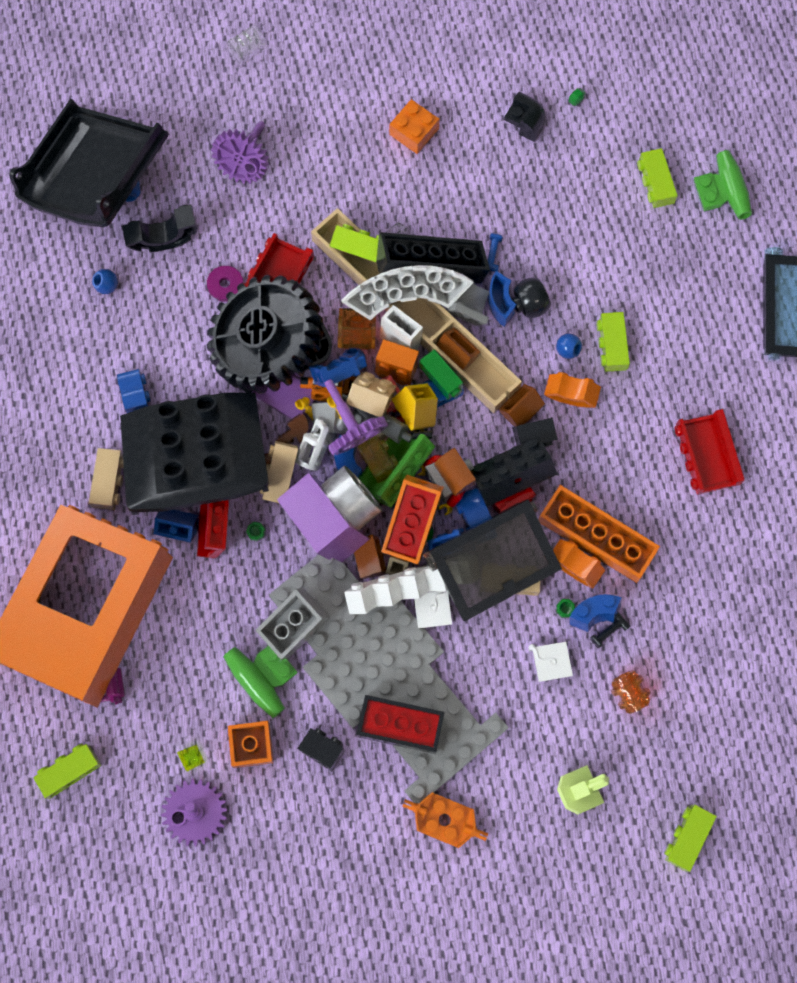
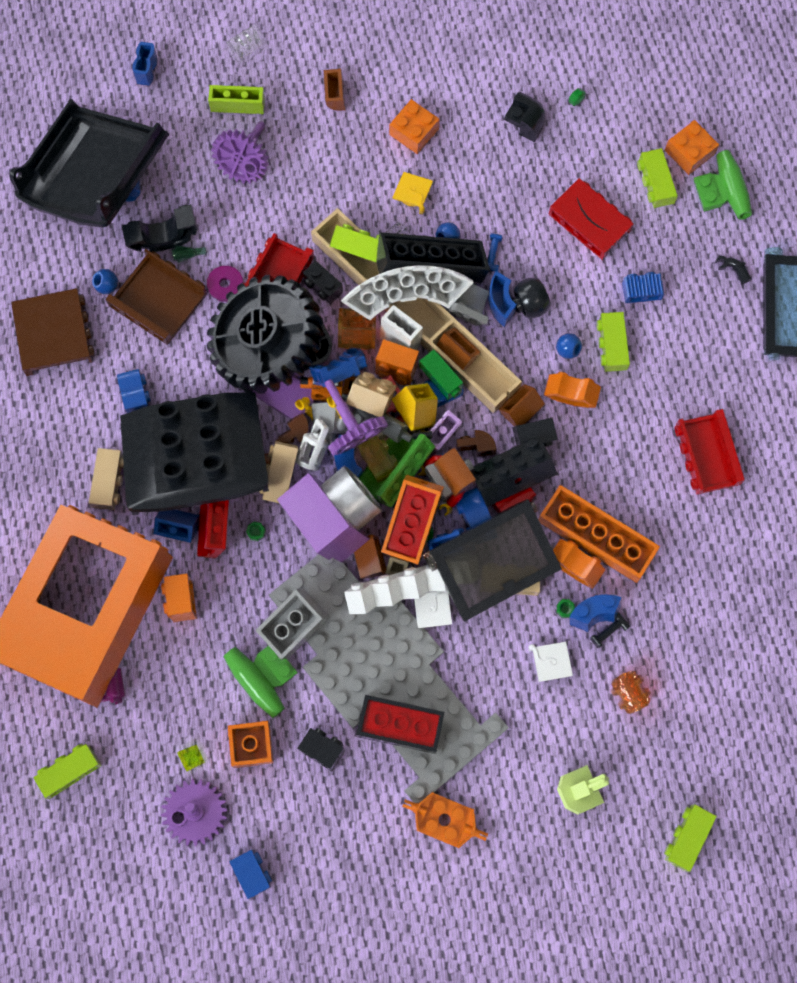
none -> reddish brown panel [11,288,95,376]
none -> reddish brown panel [105,249,207,345]
none -> blue brick [132,42,158,86]
none -> orange brick [161,573,197,622]
none -> clear green cone [172,245,206,264]
none -> lime brick [208,85,265,114]
none -> blue brick [229,849,273,899]
none -> black brick [303,261,343,305]
none -> dark orange brick [323,68,345,111]
none -> yellow hat [392,172,433,215]
none -> lavender brick [429,410,462,454]
none -> blue piece [435,222,461,239]
none -> reddish brown brick [456,430,497,457]
none -> red panel [548,178,634,260]
none -> blue brick [622,272,664,304]
none -> orange brick [665,120,719,175]
none -> black piece [715,256,752,285]

